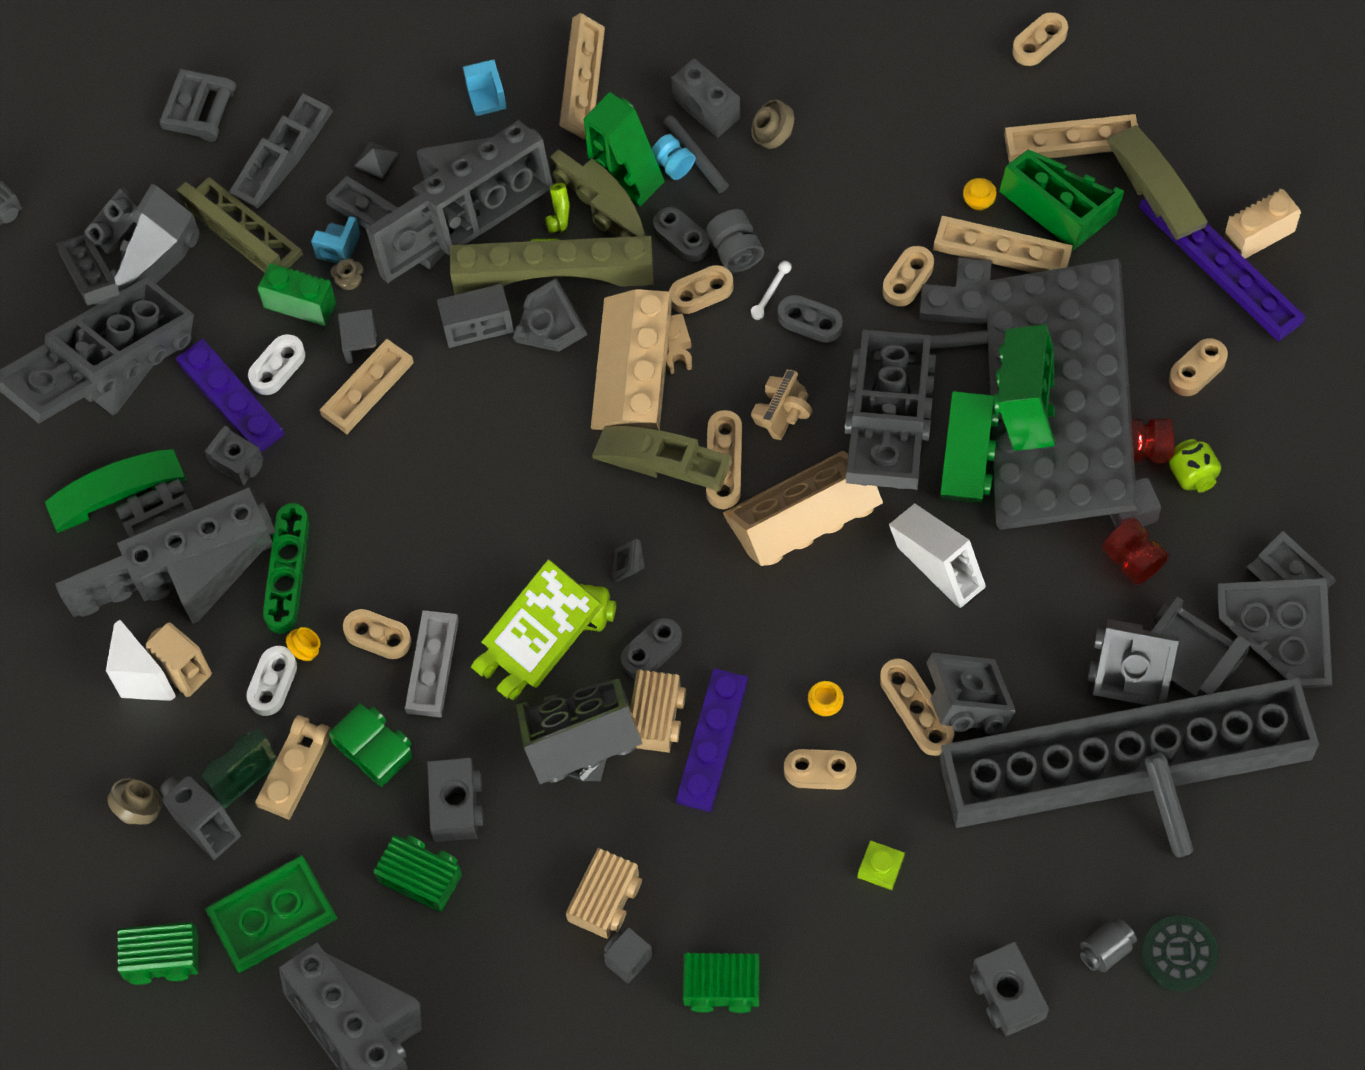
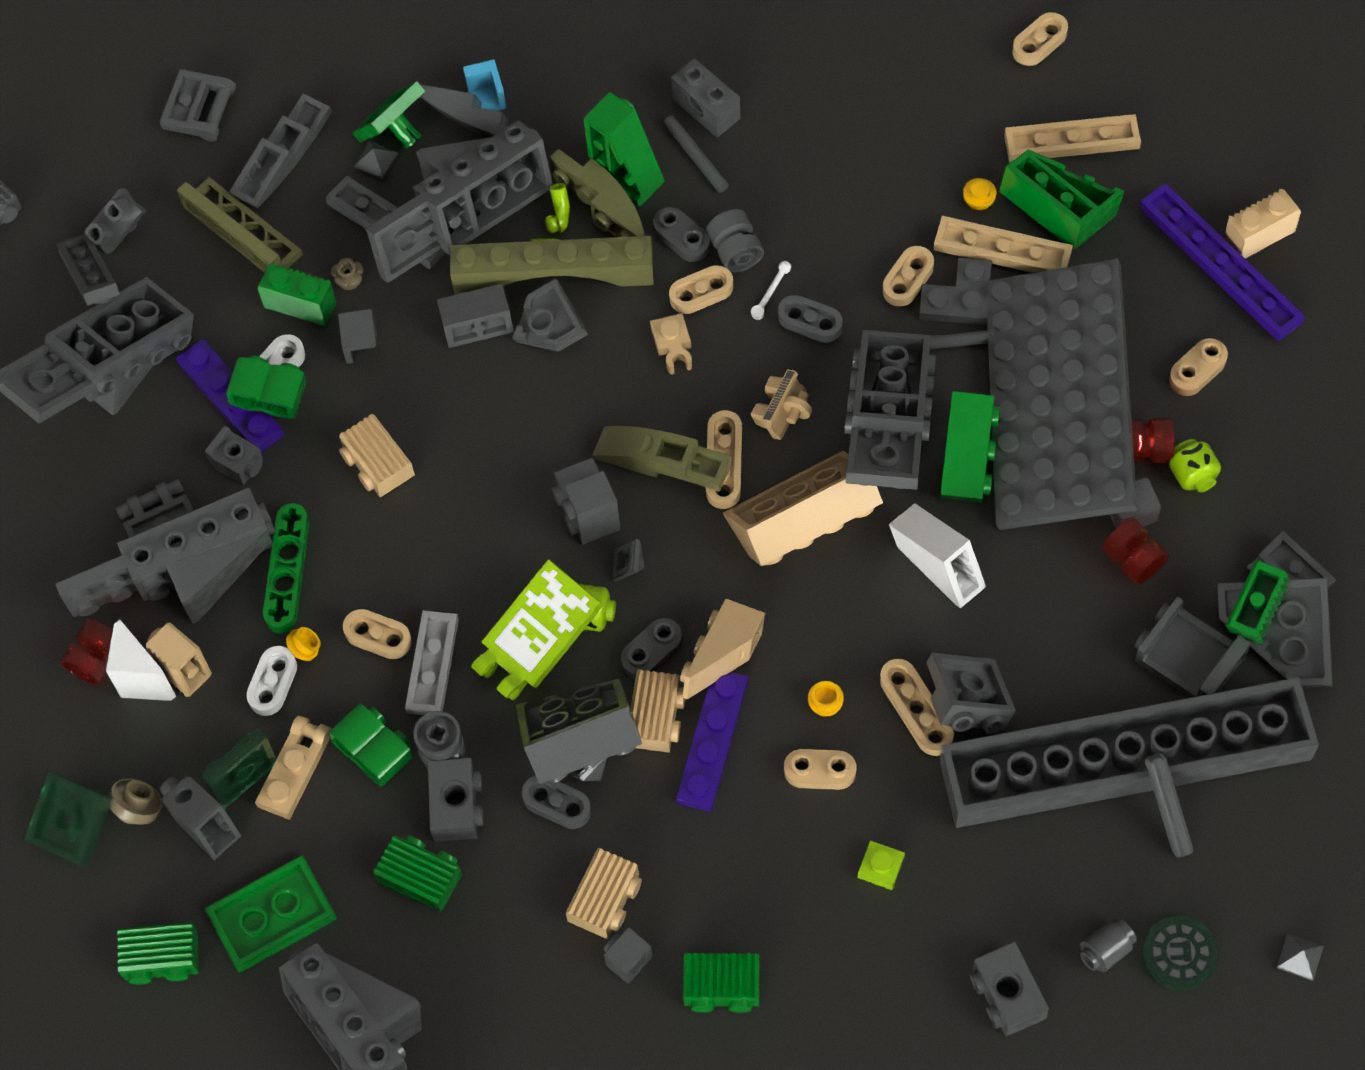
green slope [45,449,186,533] -> none
dark grey wedge [110,184,199,292] -> none
medium azure panel [311,216,361,264] -> none
tan plate [320,339,414,434] -> none
tan plate [559,13,605,139] -> none
tan slope [591,289,672,430] -> none
medium azure wheel [652,134,695,180] -> none
dark tan plate [751,100,794,149] -> none
green wedge [994,324,1055,451] -> none
dark grey plate [1087,619,1179,706] -> none
olive slope [1107,125,1208,240] -> none
none -> clear green plate [24,772,113,866]
none -> clear red wheel [60,619,113,686]
none -> green brick [226,356,306,419]
none -> tan brick [339,414,415,498]
none -> green tile [351,81,425,149]
none -> dark grey wheel [413,711,466,768]
none -> dark grey slope [419,84,510,138]
none -> dark grey plate [522,775,591,829]
none -> dark grey brick [551,458,621,545]
none -> tan slope [680,599,765,699]
none -> green brick [1226,560,1290,645]
none -> dark grey slope [1276,933,1324,981]

